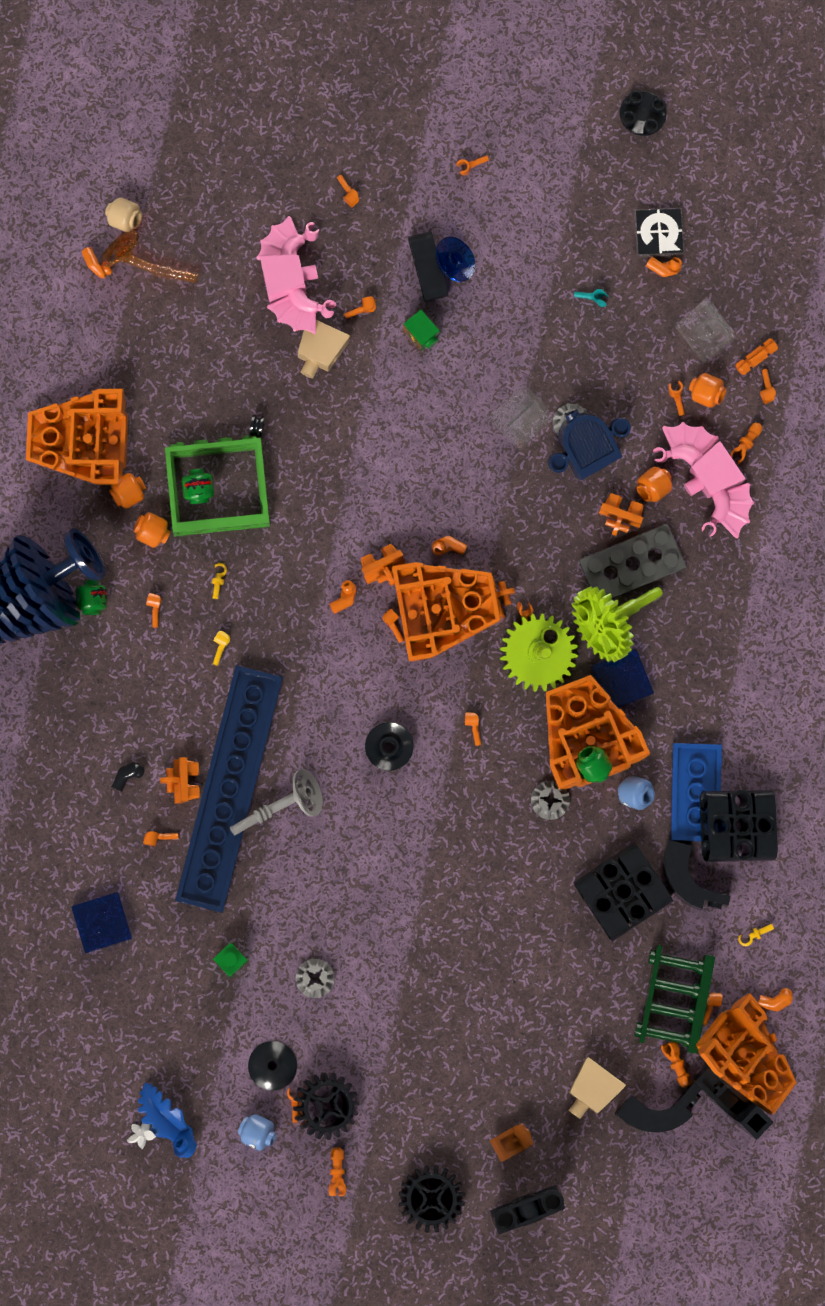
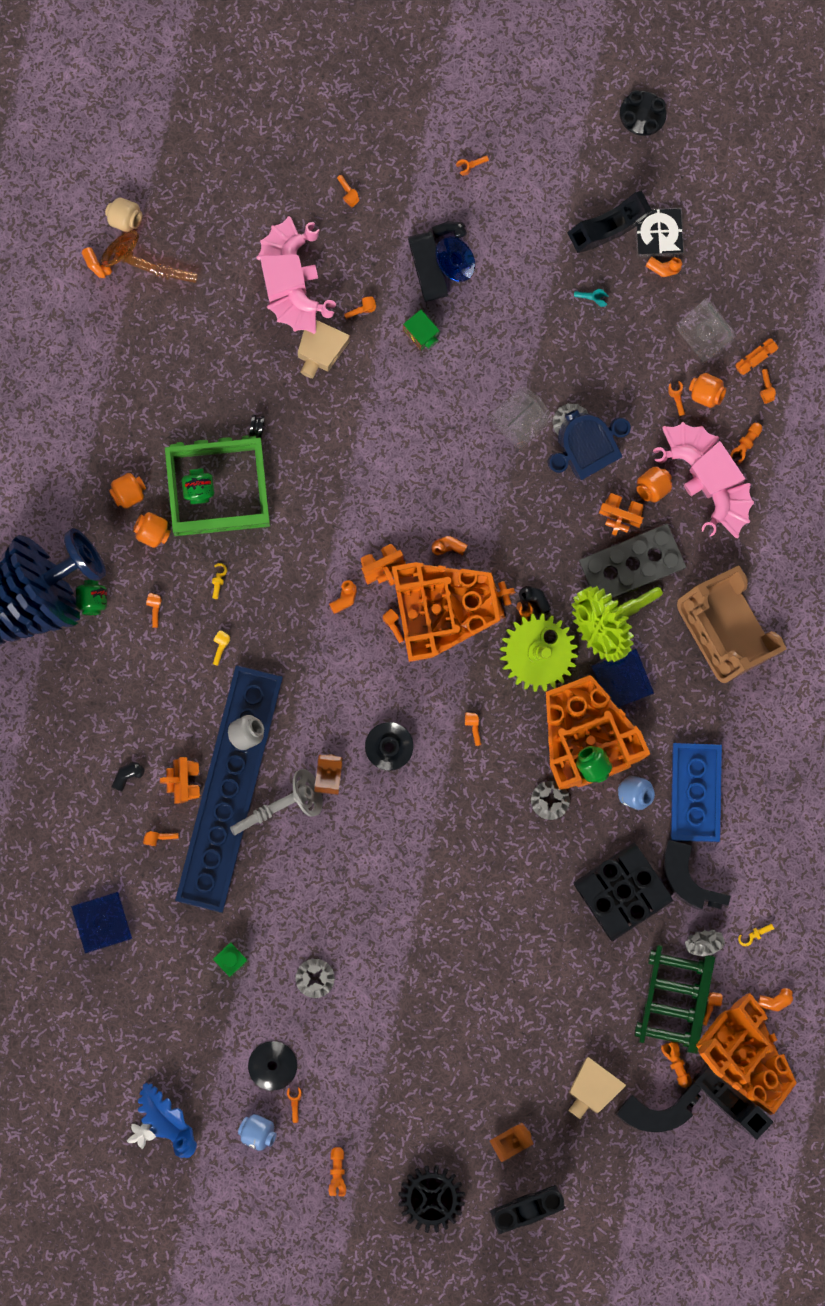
orange wedge [26,389,129,485] -> none
black gear [293,1072,359,1140] -> none
black connector [699,790,778,862] -> none
none -> light grey head [228,715,264,750]
none -> dark orange bracket [314,754,343,795]
none -> black arm [432,221,467,239]
none -> black arm [519,586,551,614]
none -> black arch [567,191,652,253]
none -> medium nougat windscreen [677,566,787,683]
none -> light grey gear [685,930,725,956]

